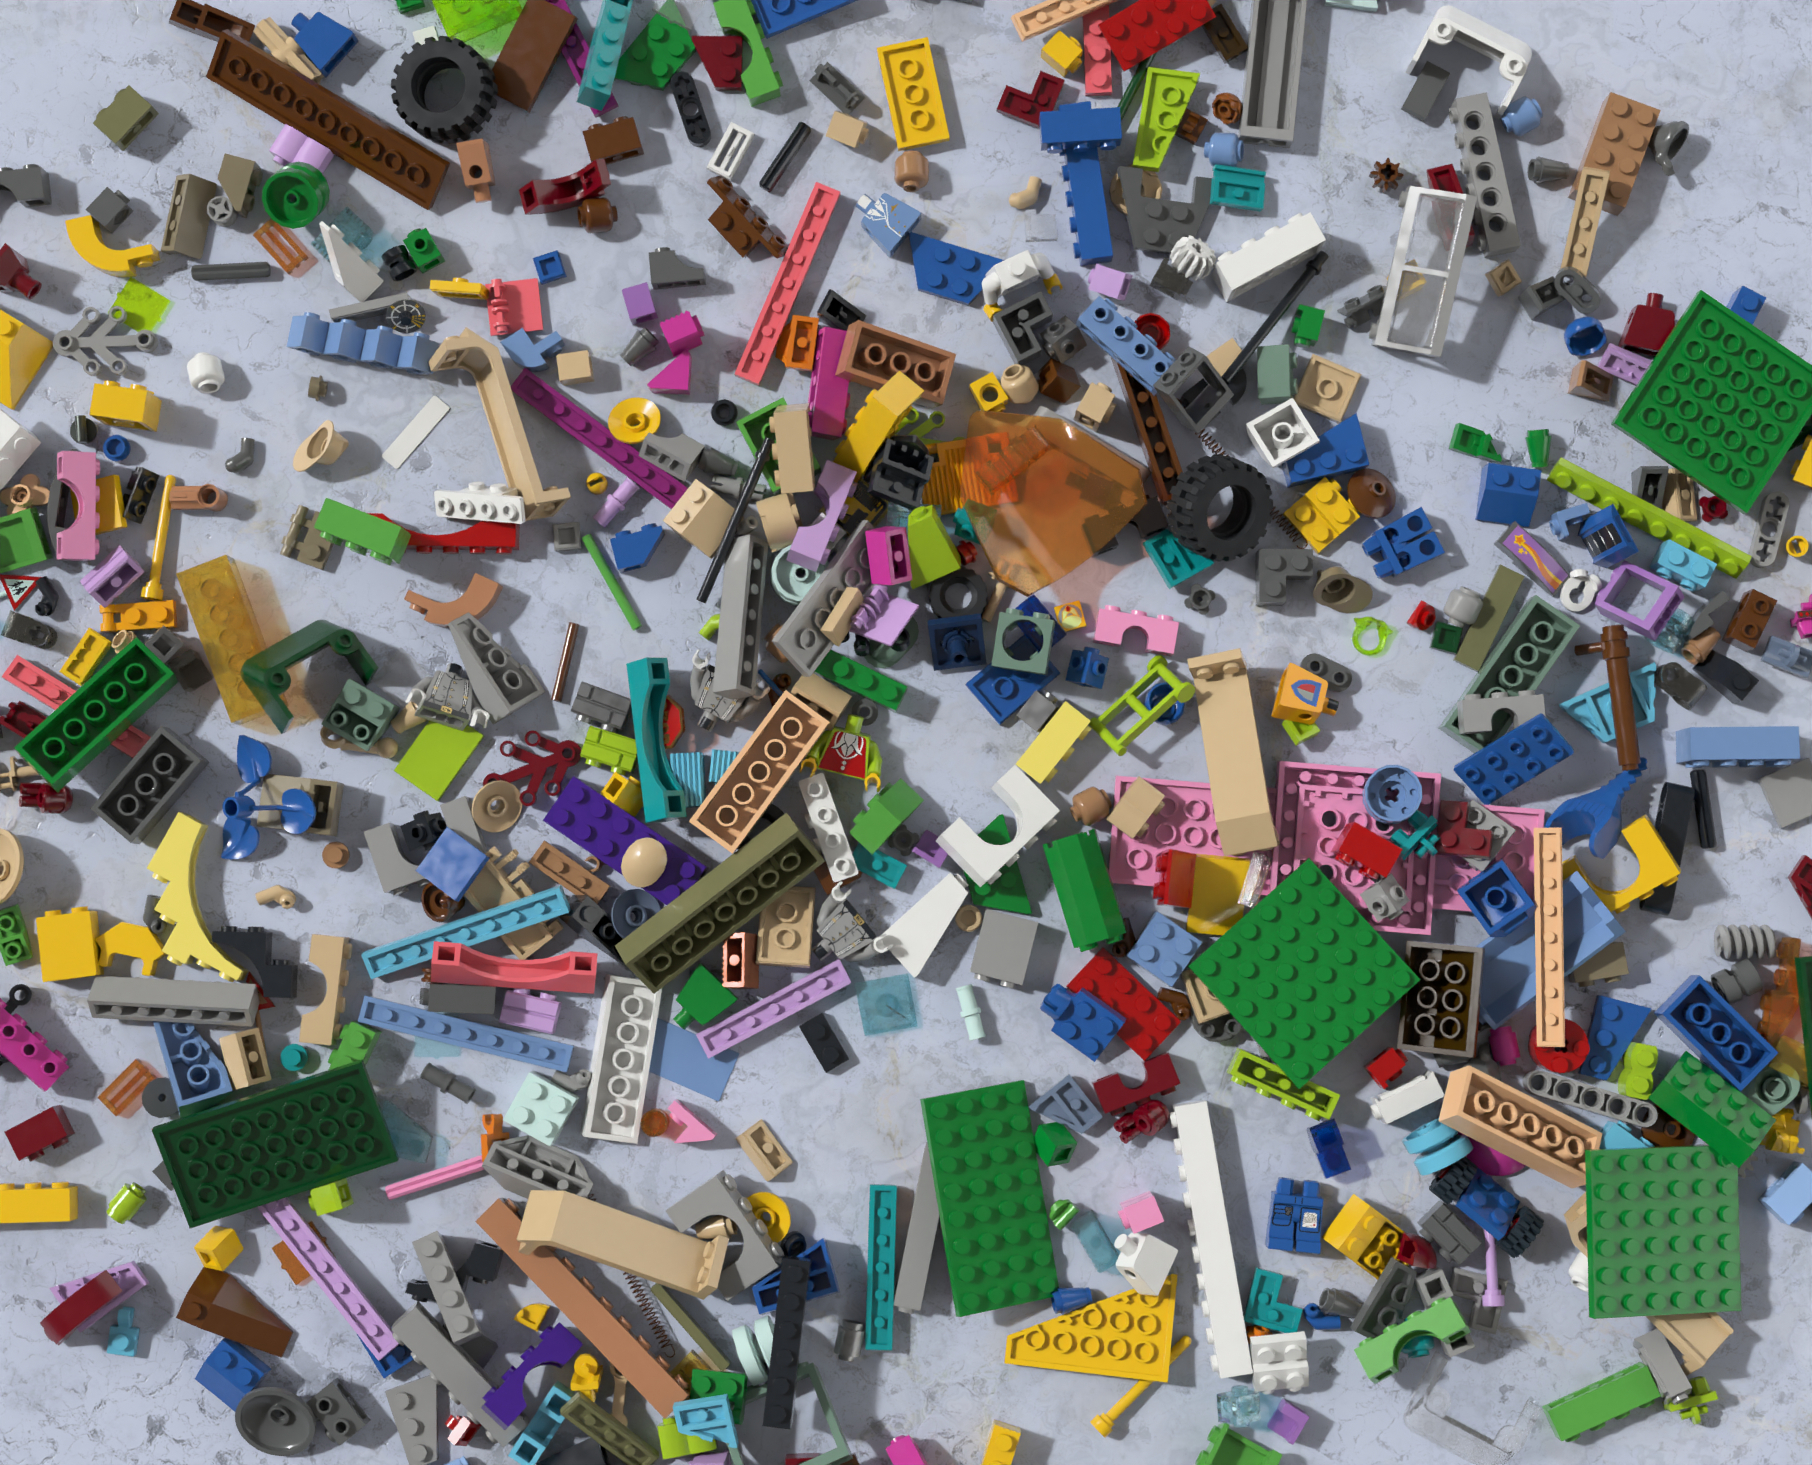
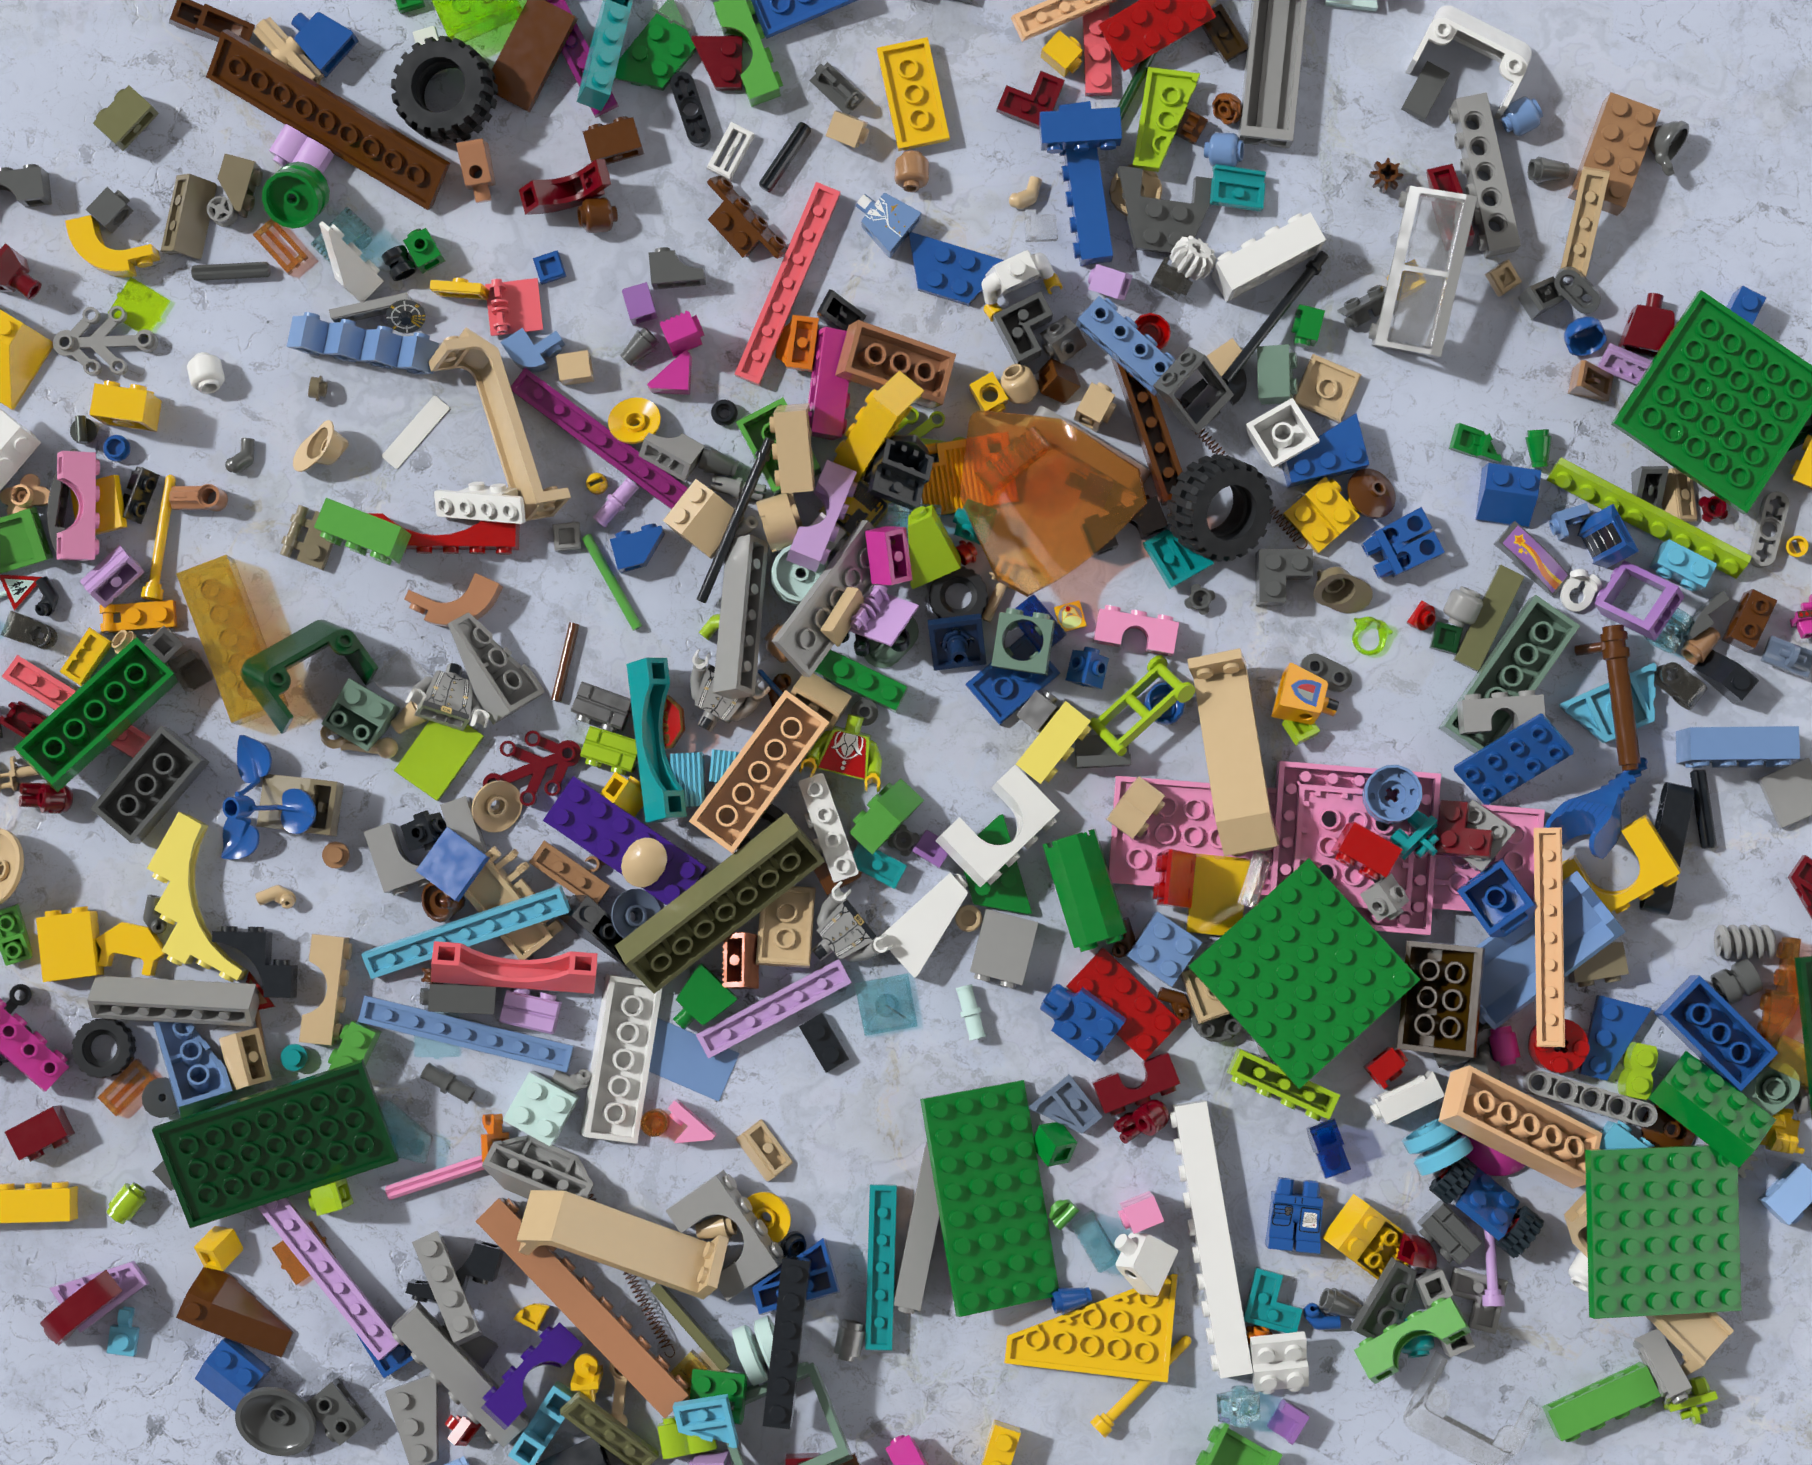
medium nougat head [1070,787,1112,826] -> none
none -> black tyre [71,1018,137,1078]
none -> dark grey panel [1075,734,1131,769]

